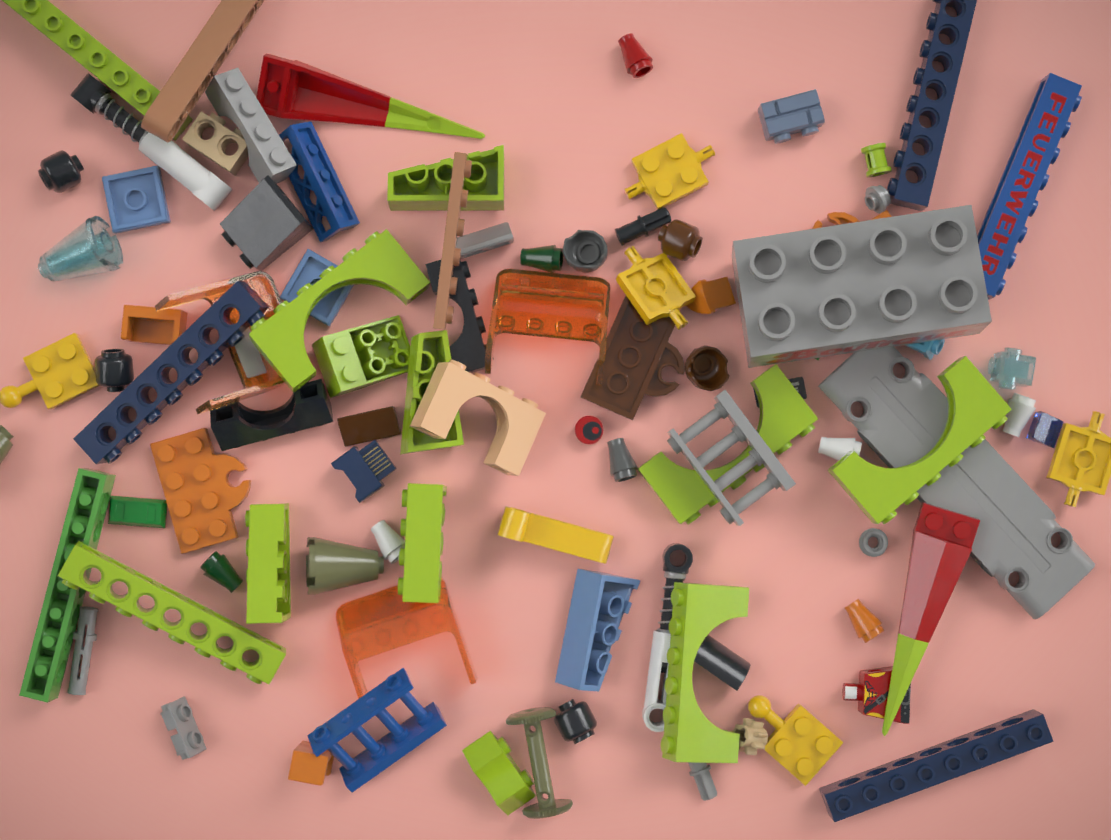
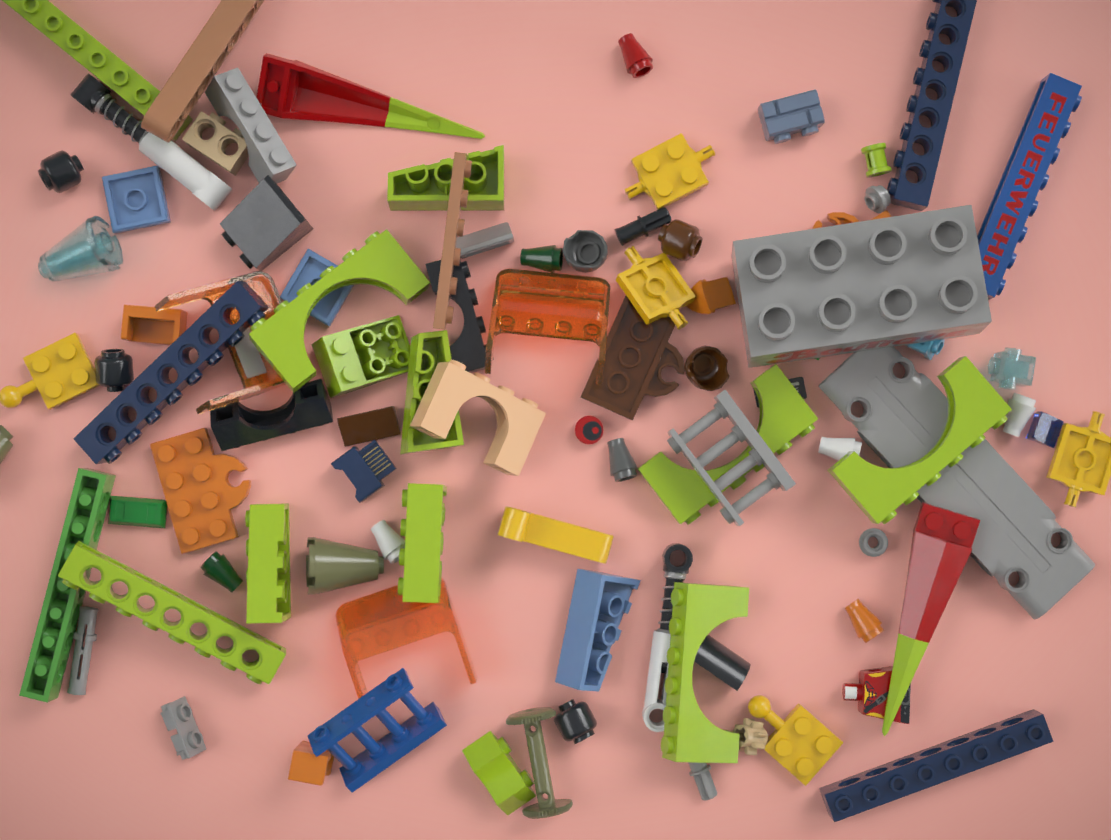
blue fence [279,121,360,242] -> none

